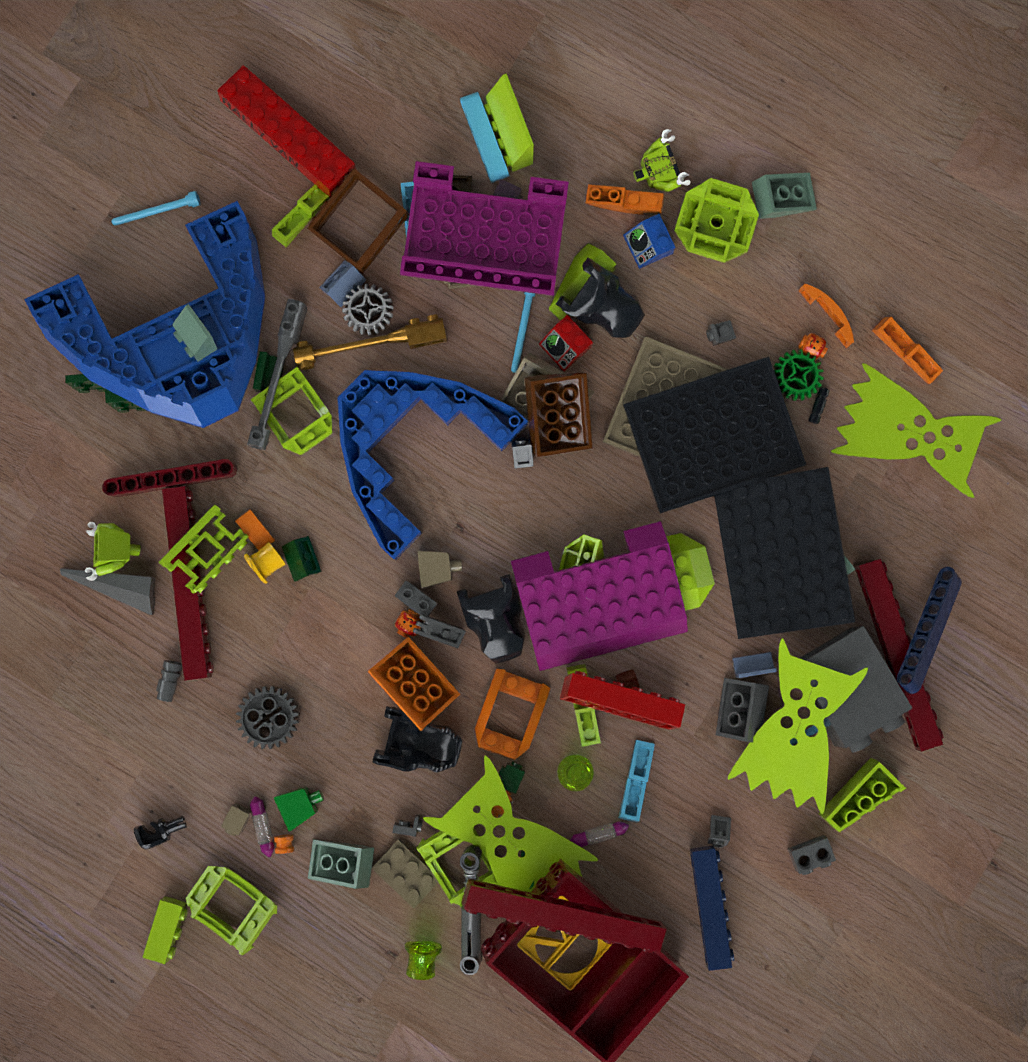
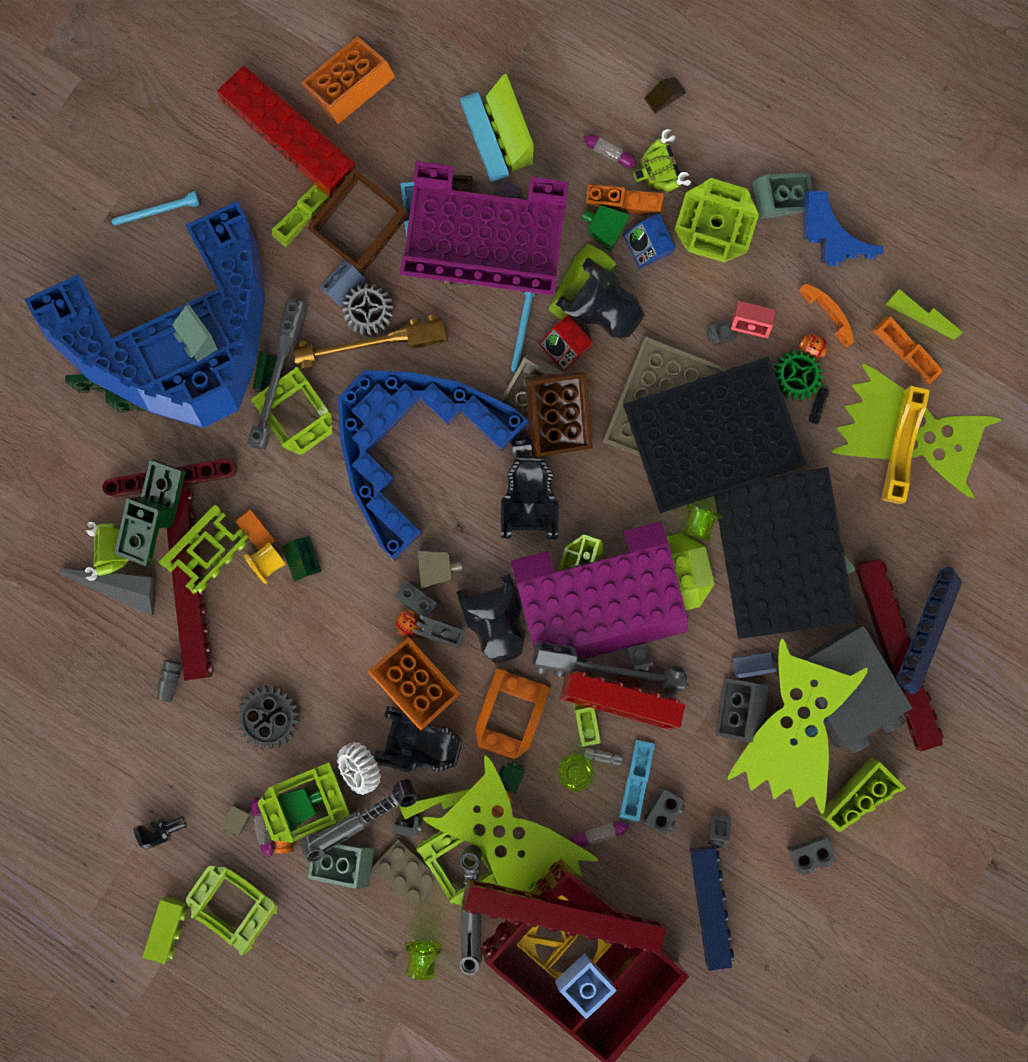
none -> dark green bracket [114,460,186,566]
none -> lime wedge [258,762,350,843]
none -> piece [300,779,418,863]
none -> orange slope [301,36,395,124]
none -> white gear [337,742,381,795]
none -> lime slope [399,787,472,819]
none -> black animal [501,457,559,540]
none -> dark grey bar [532,641,687,695]
none -> light blue brick [555,953,617,1019]
none -> green torso [581,206,630,251]
none -> piece [583,134,637,168]
none -> light grey axle [584,748,622,765]
none -> dark grey bracket [628,643,654,672]
none -> dark grey brick [643,787,685,835]
none -> dark brown slope [644,77,686,114]
none -> clear neon green piece [682,504,722,541]
none -> coral brick [731,301,775,339]
none -> blue arch [803,191,883,266]
none -> yellow arch [881,386,930,504]
none -> lime slope [885,289,963,340]

